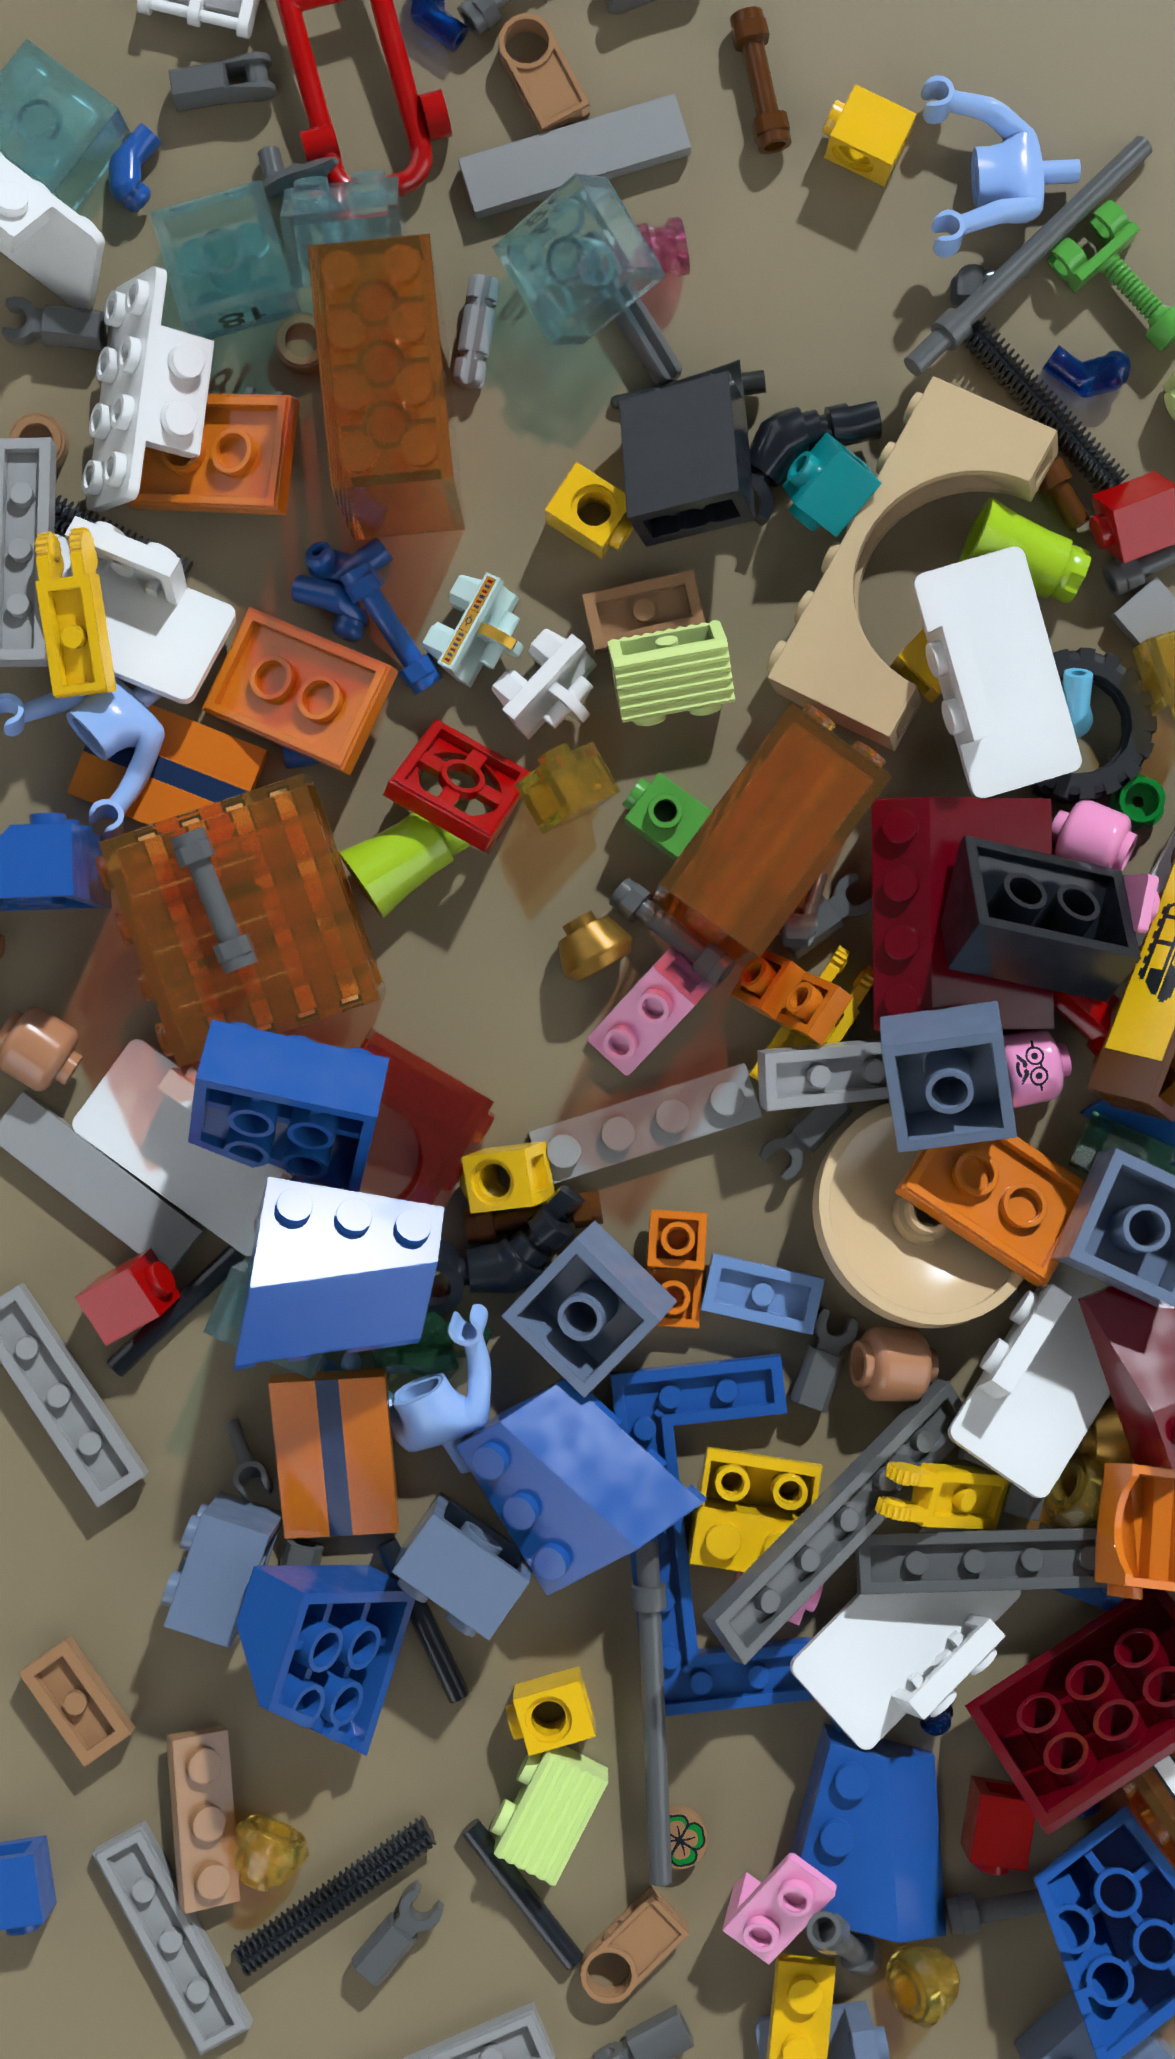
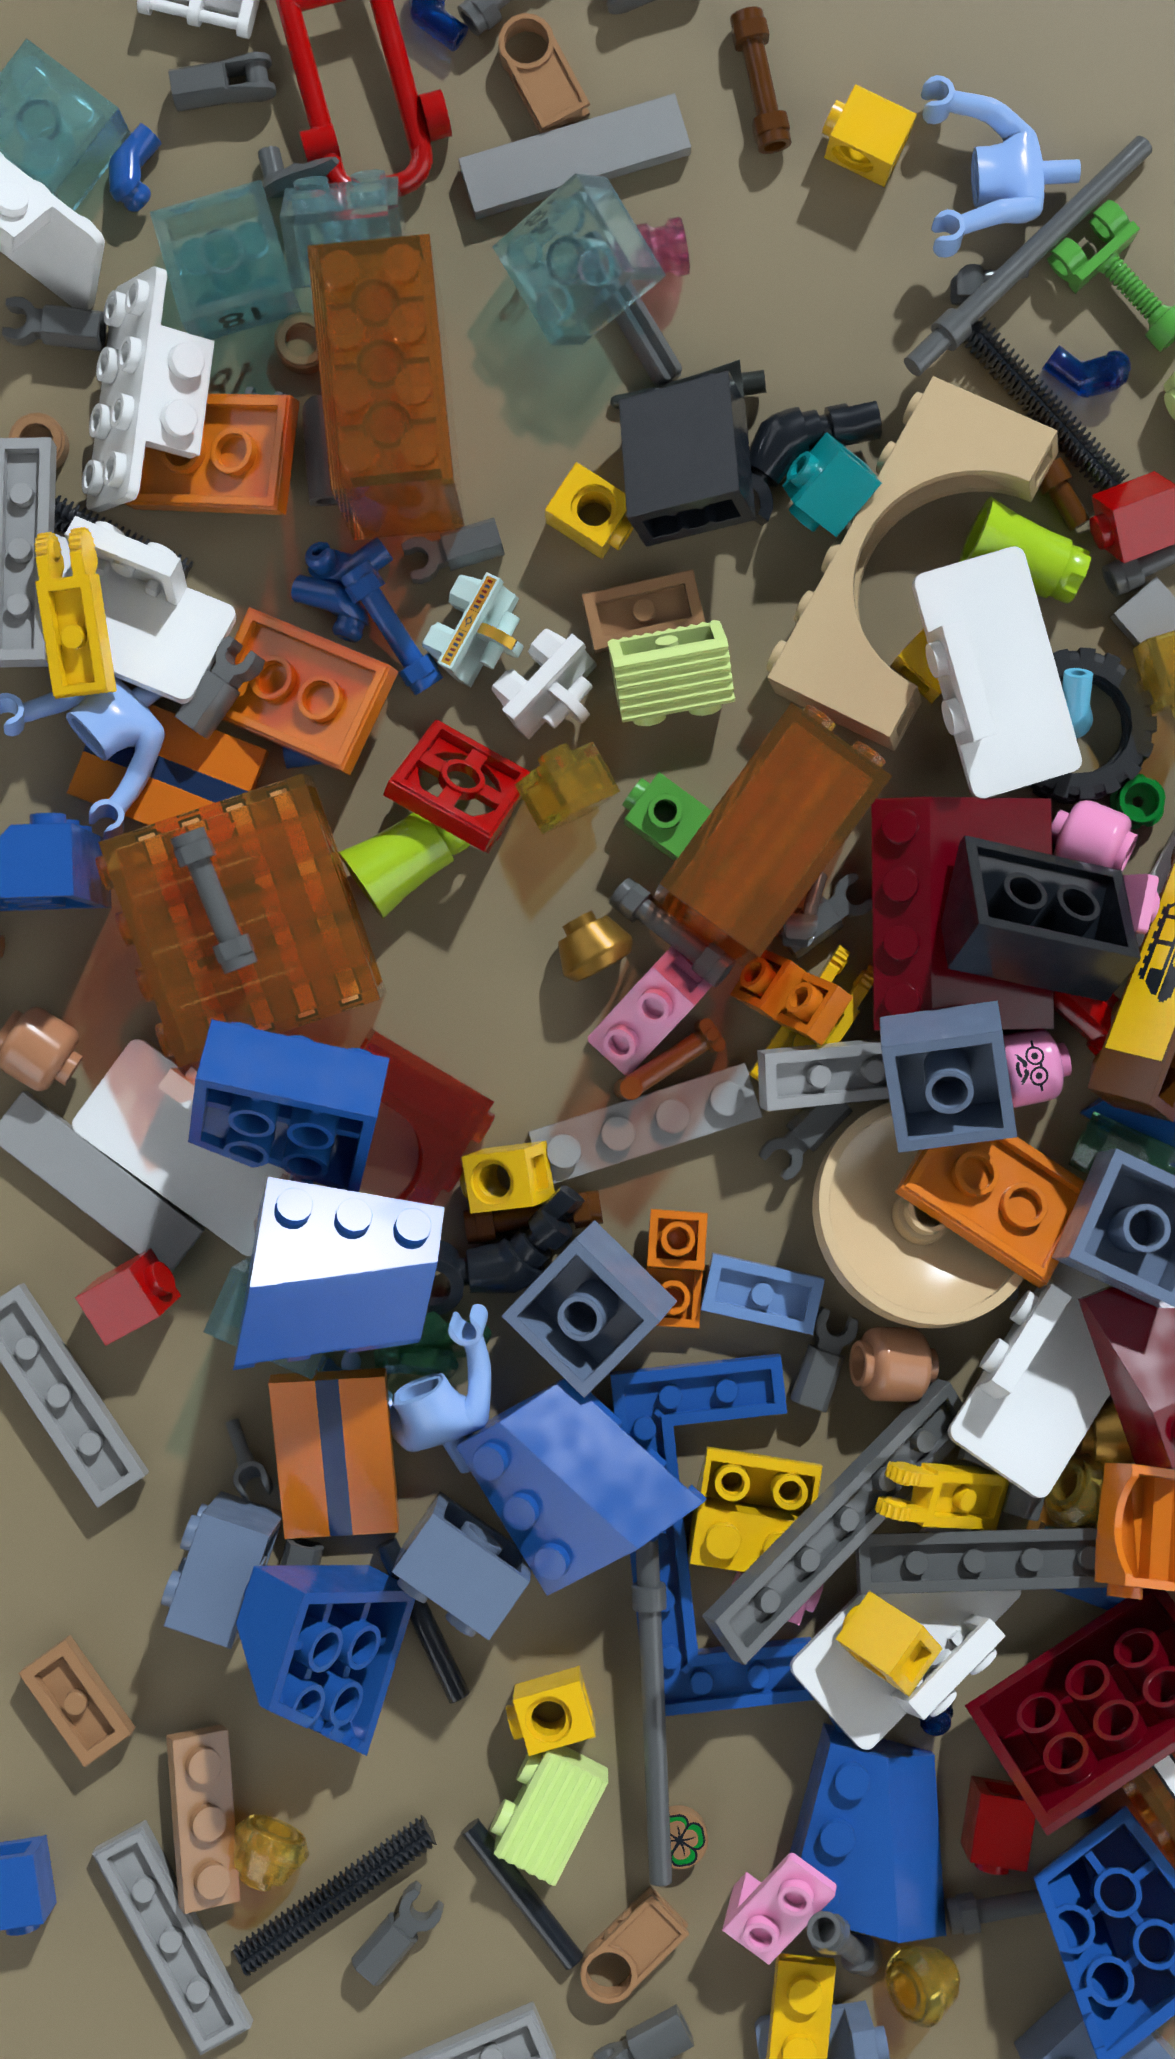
black bar [107,1245,247,1377] -> none
light grey axle [453,274,500,389] -> none
none -> dark grey bar [175,635,265,739]
none -> dark grey bar [302,395,345,506]
none -> dark grey bar [401,517,505,584]
none -> dark orange piece [613,1018,726,1100]
none -> yellow brick [836,1591,943,1697]

